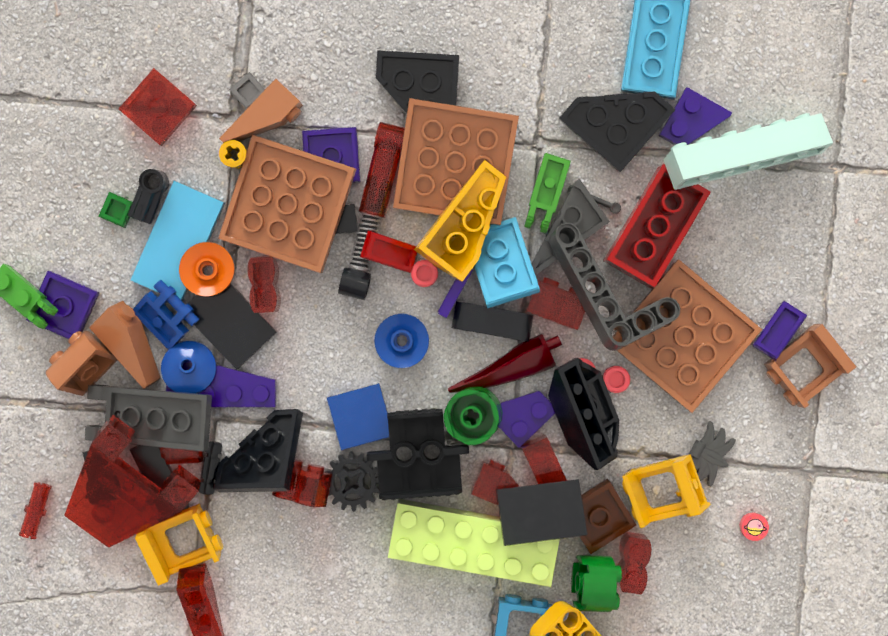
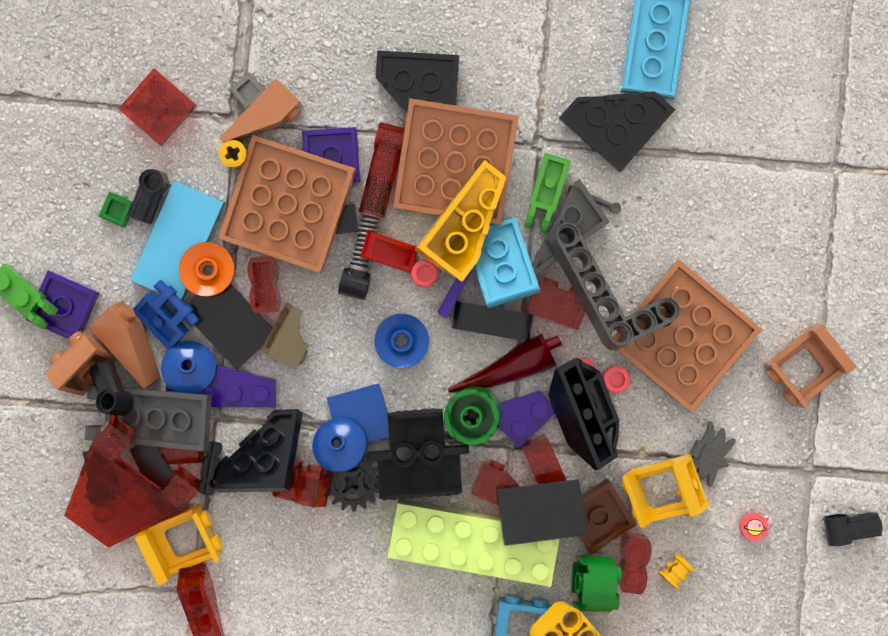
clear red pin [18,482,52,539] -> none
red brick [603,164,711,288] -> none
dark purple wing [658,87,732,145] -> none
light aqua brick [663,113,833,190] -> none
dark purple tile [753,301,807,361] -> none
none -> black piece [89,360,134,416]
none -> dark tan arch [261,302,309,370]
none -> blue dish [312,418,367,473]
none -> yellow bush [658,553,695,591]
none -> black piece [823,512,883,546]

